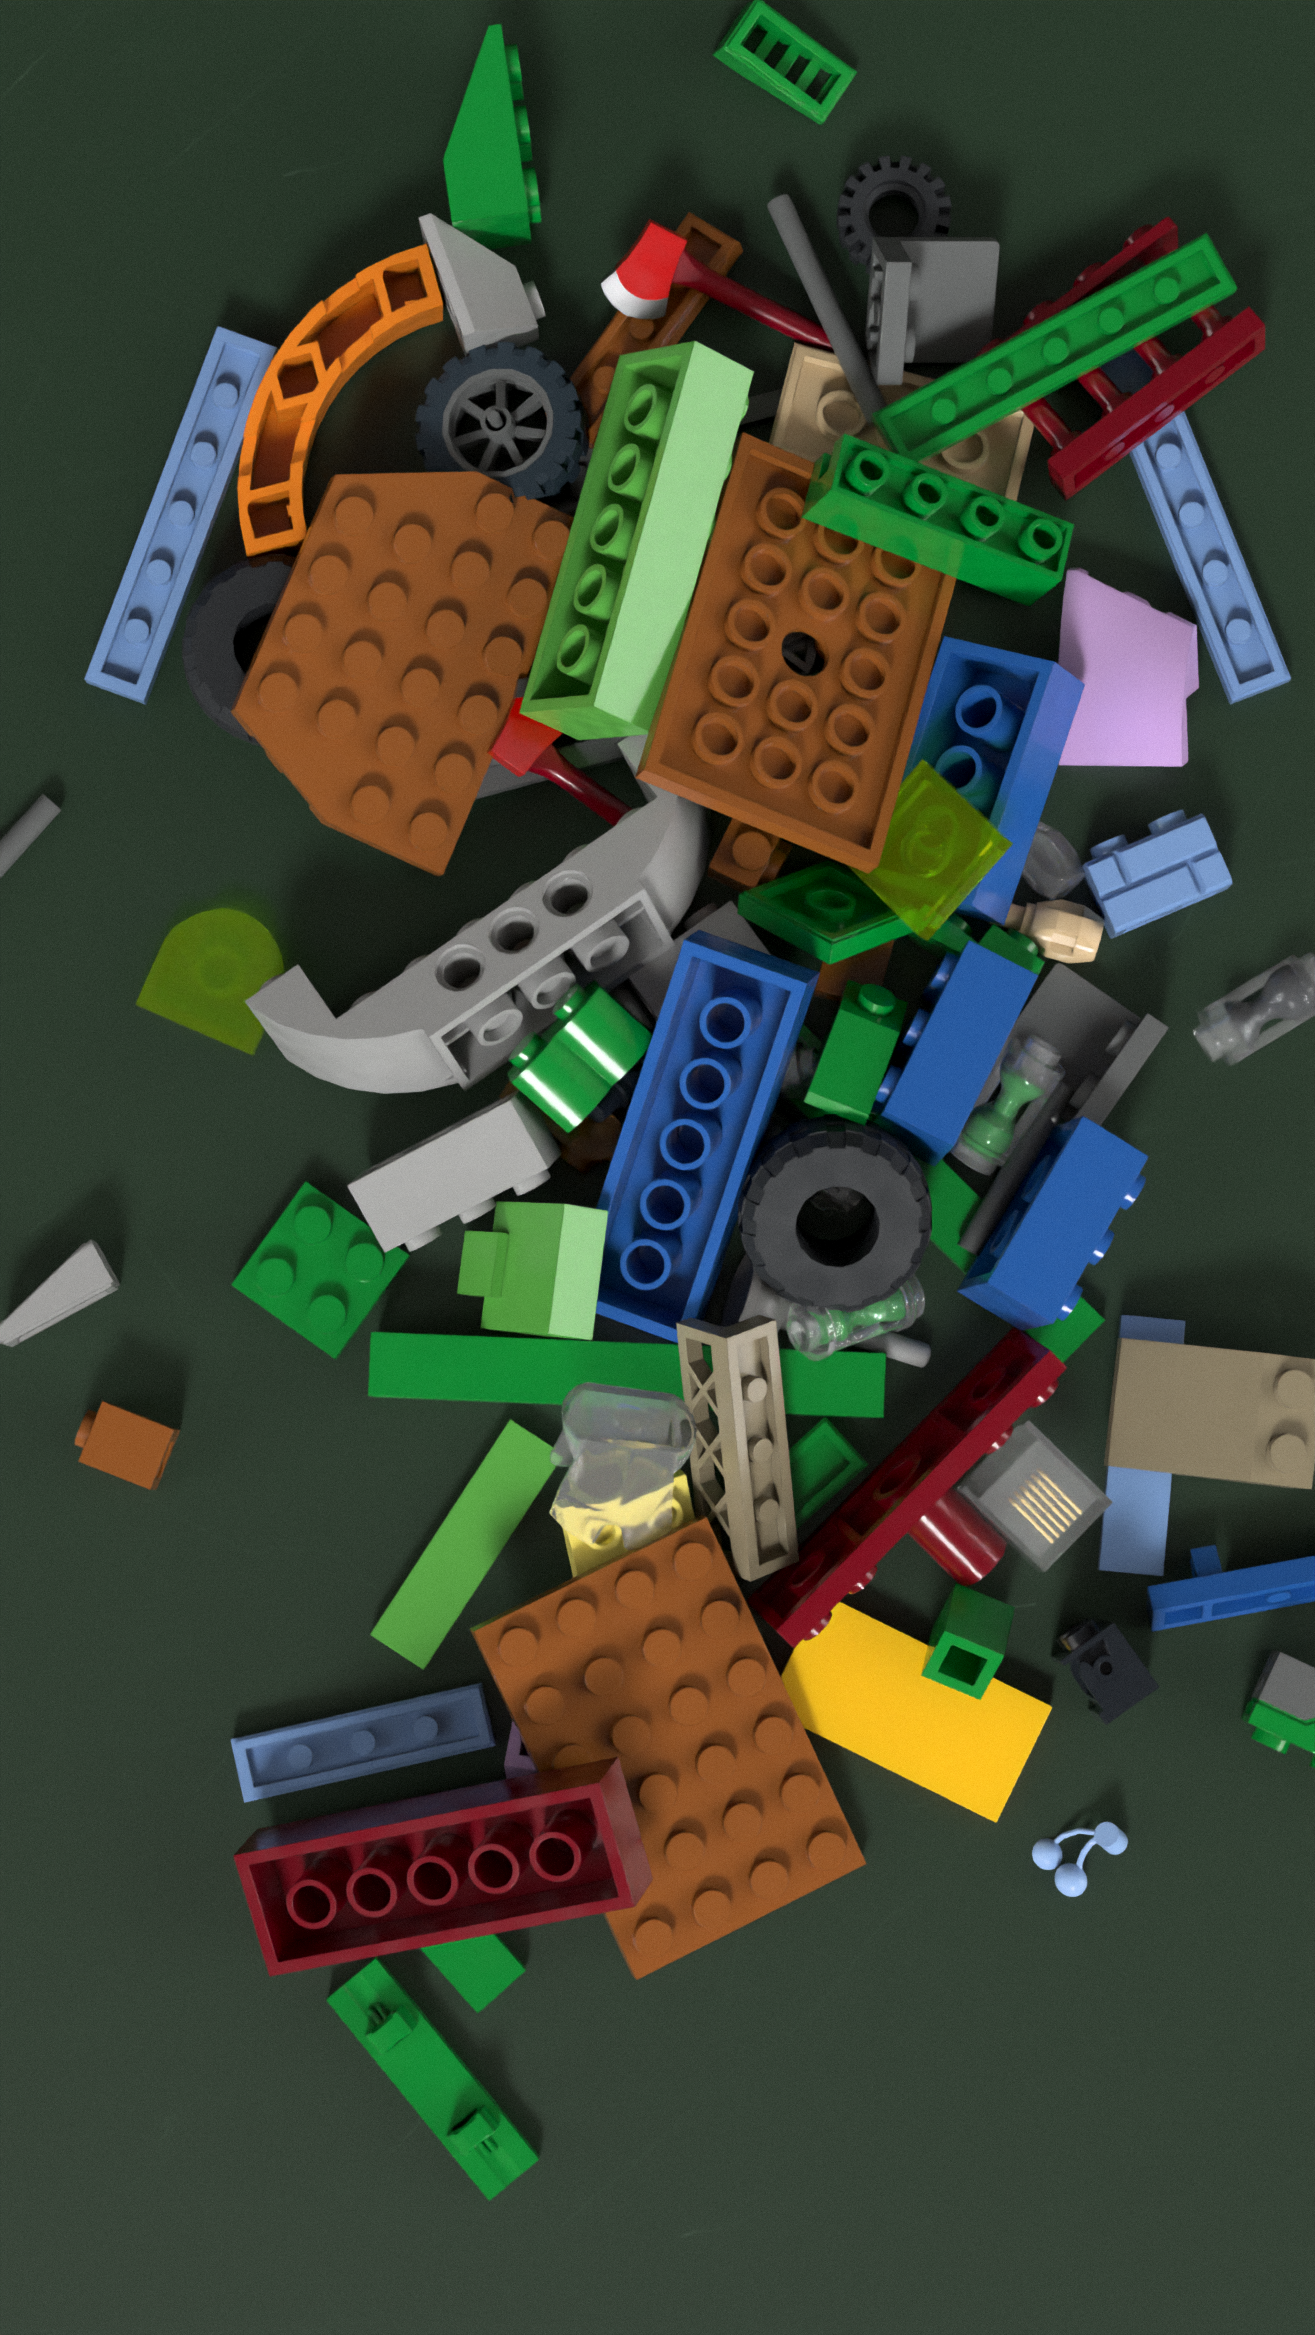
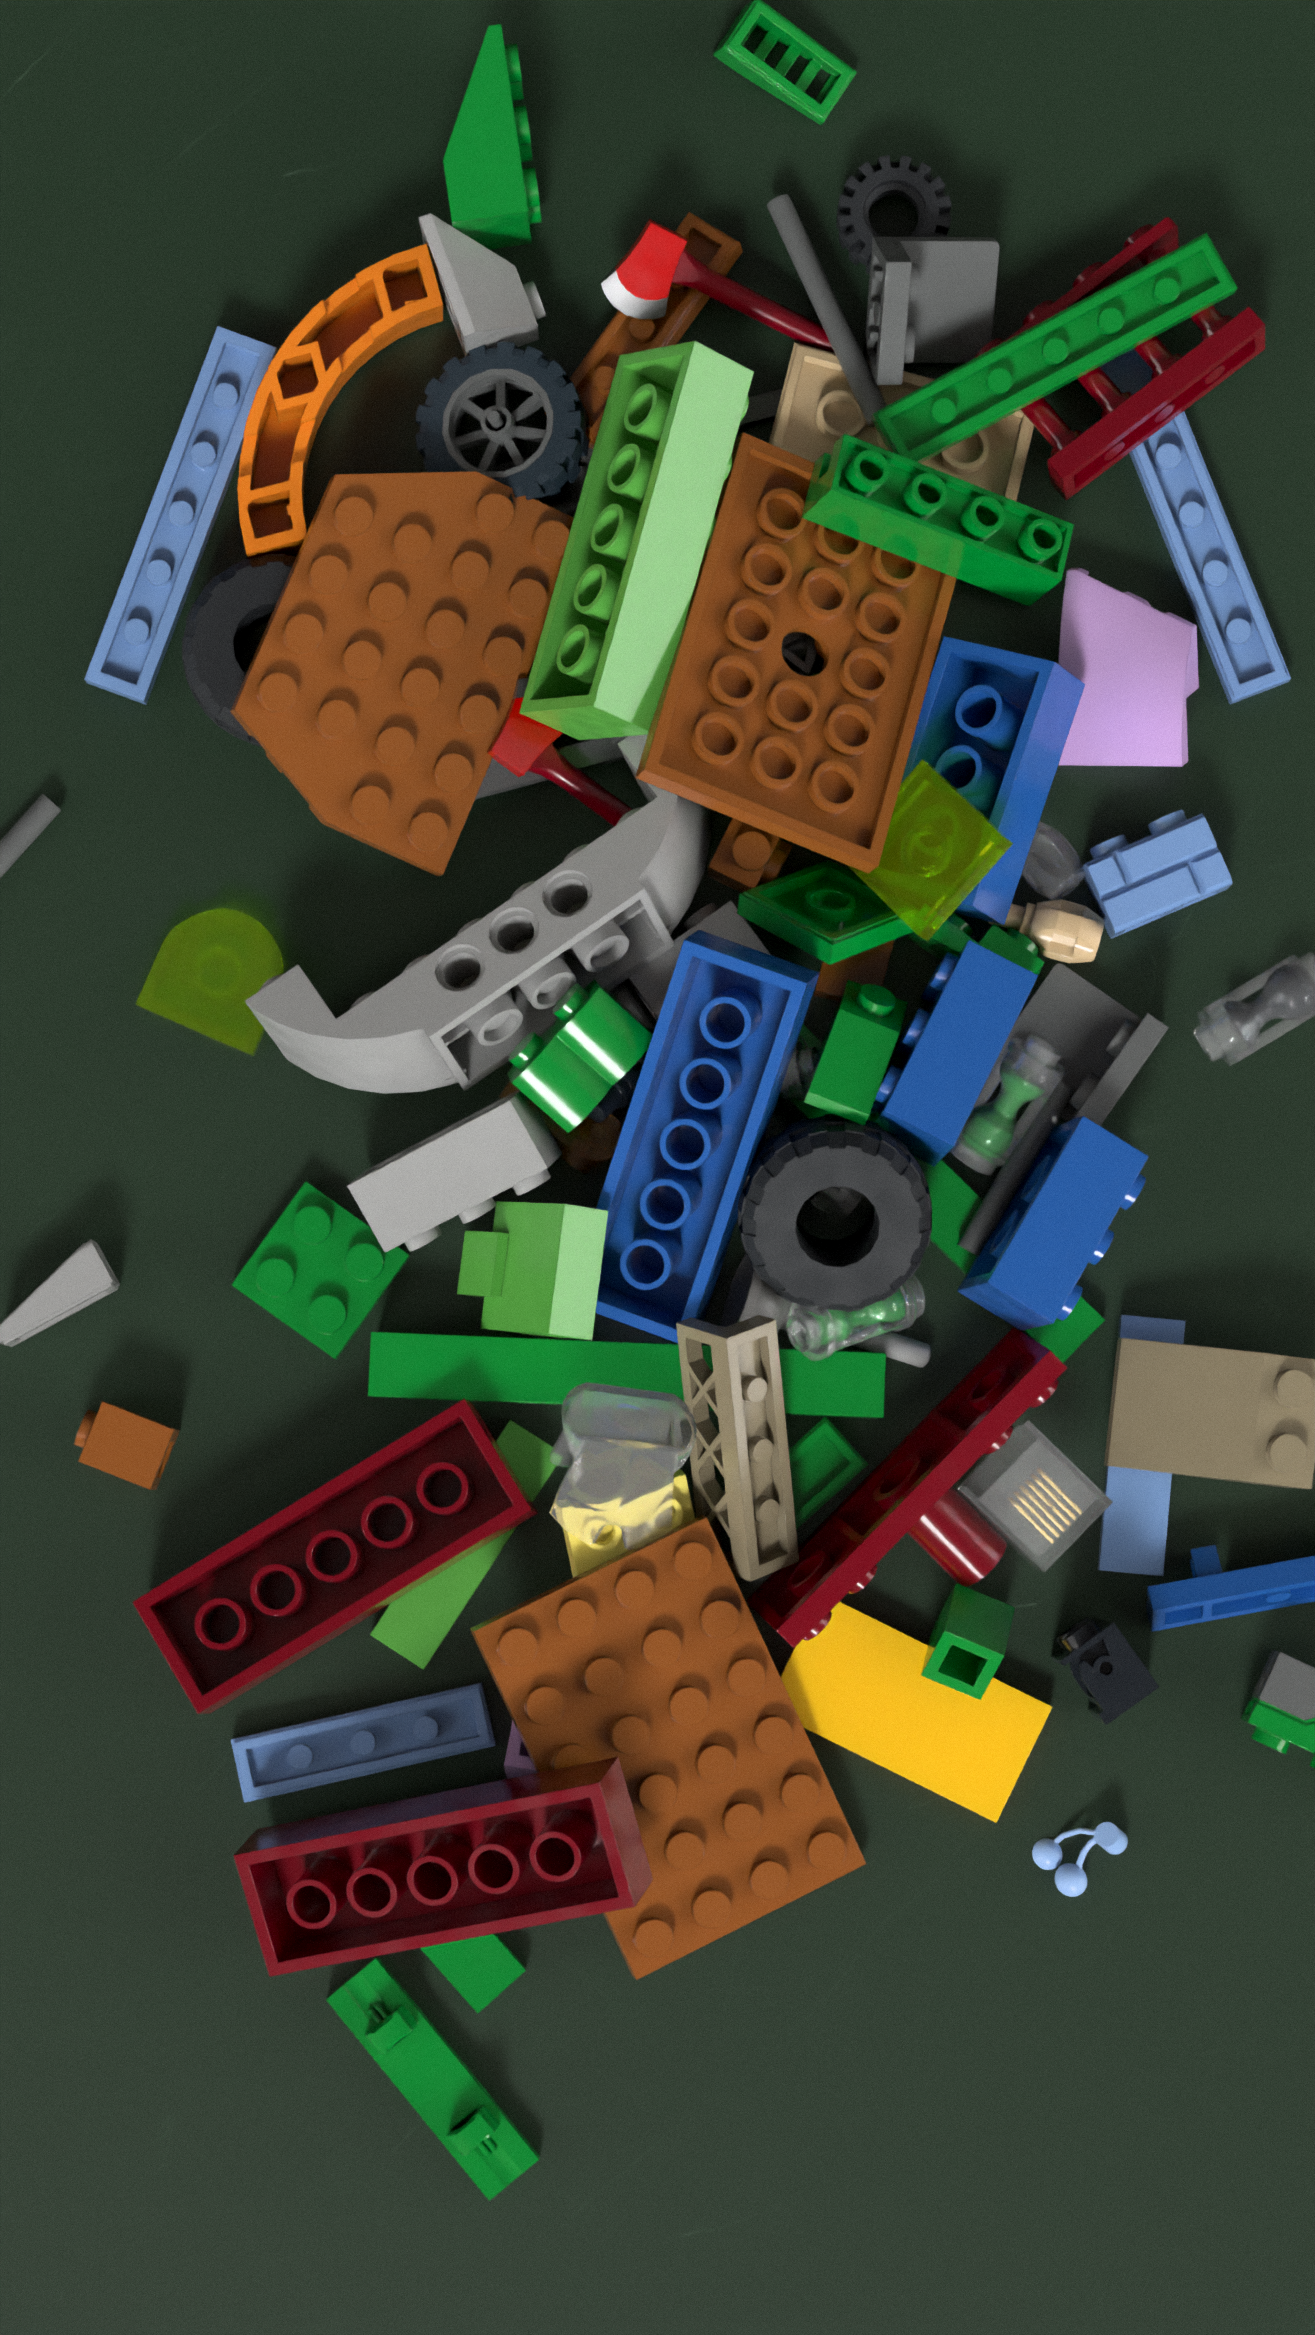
none -> dark red brick [132,1399,538,1714]

